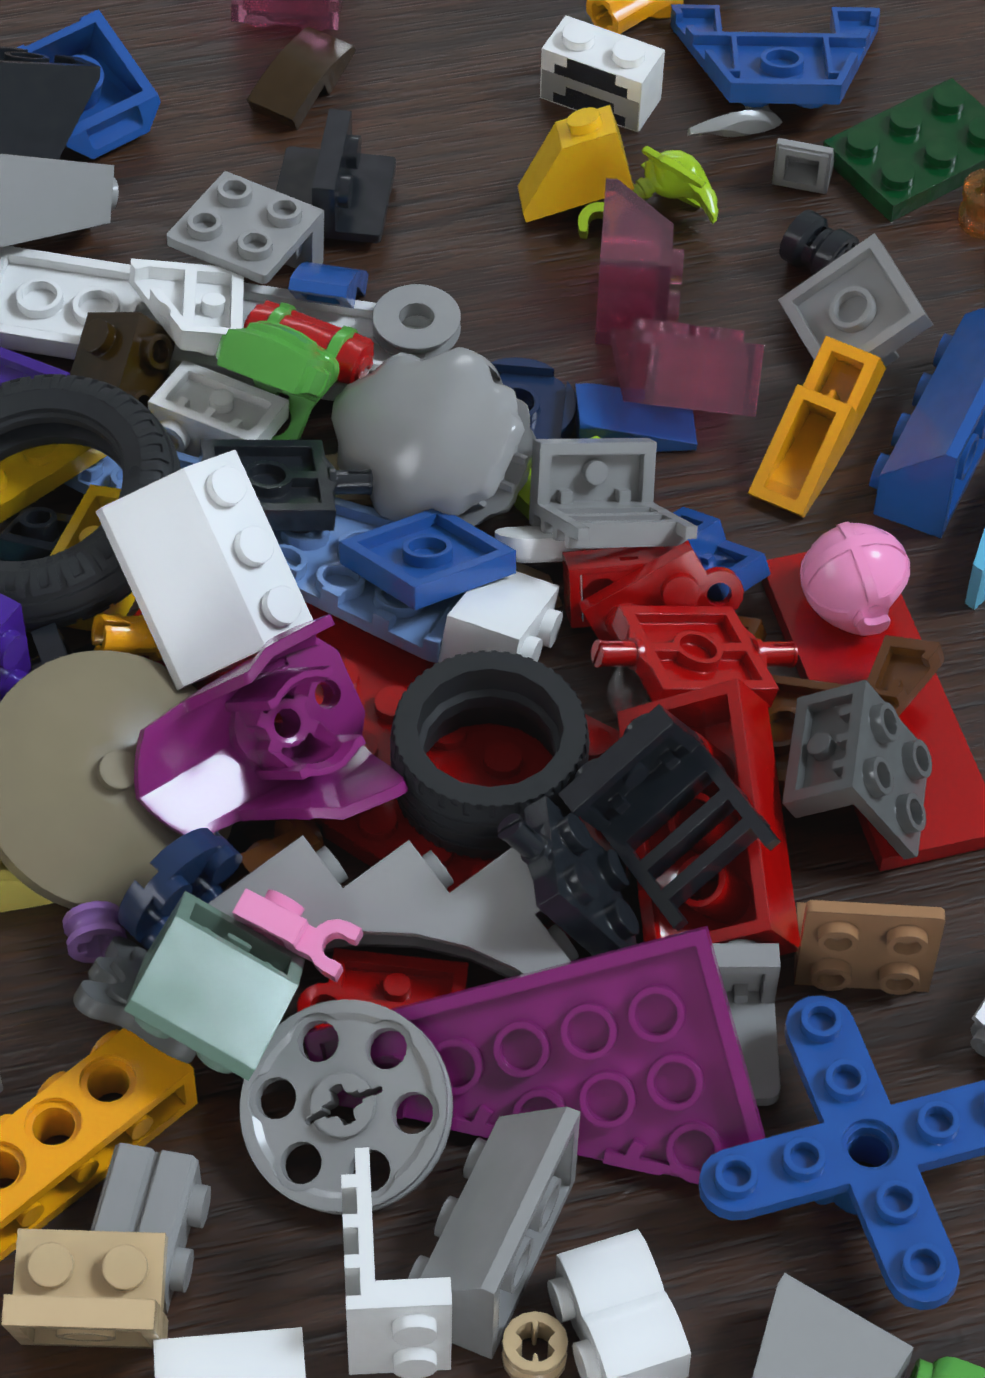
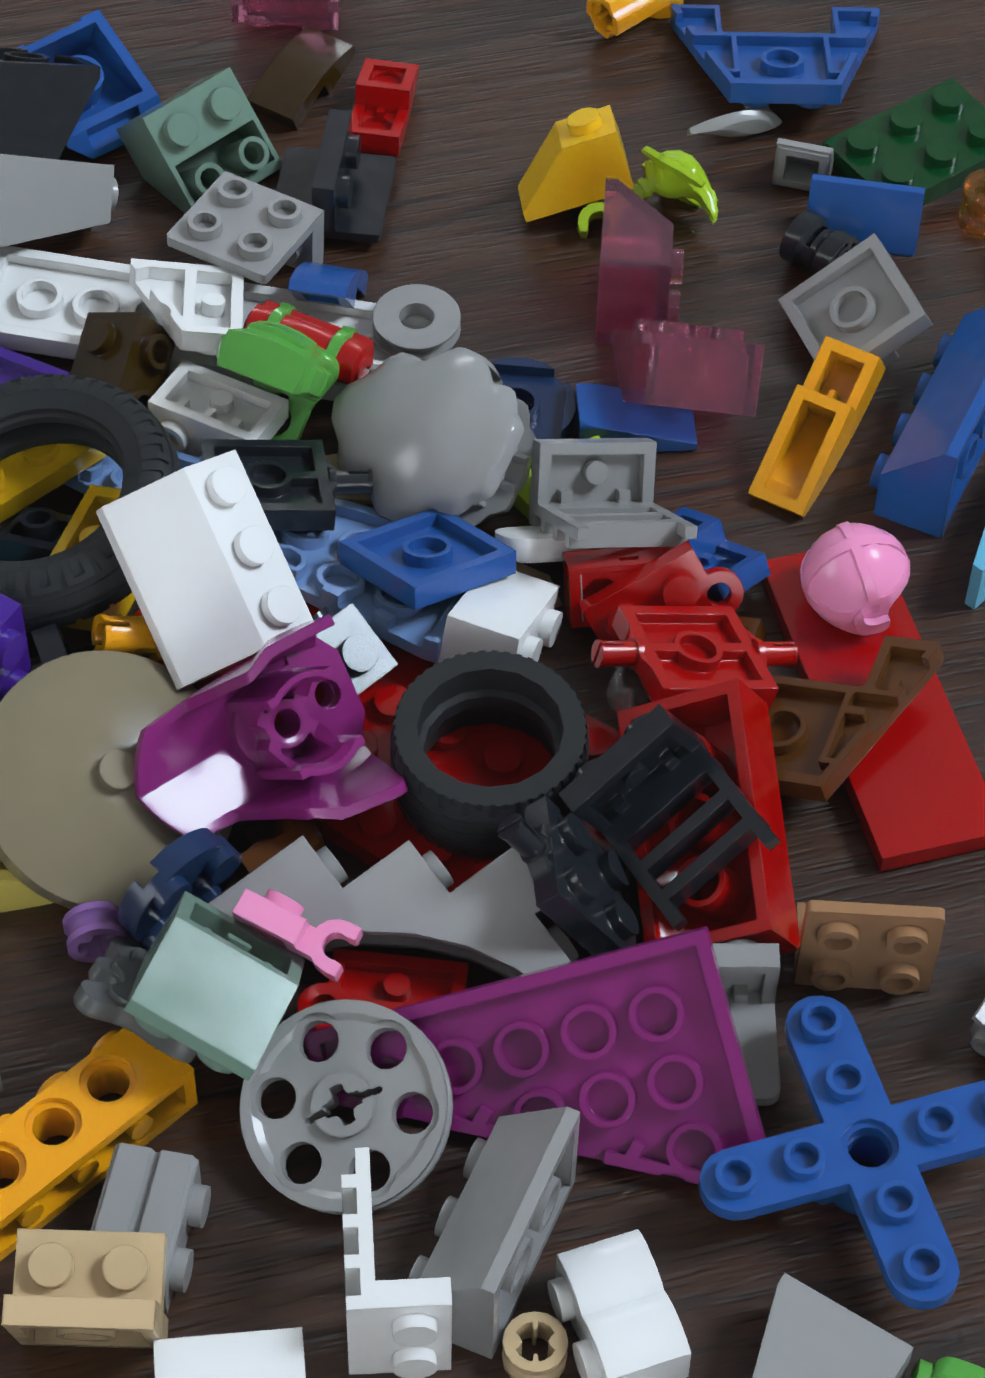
white brick [540,15,665,132] -> none
dark grey bracket [782,680,932,859] -> none
none -> sand green slope [116,67,282,213]
none -> bracket [312,603,398,695]
none -> red slope [352,58,419,157]
none -> blue slope [807,173,925,257]

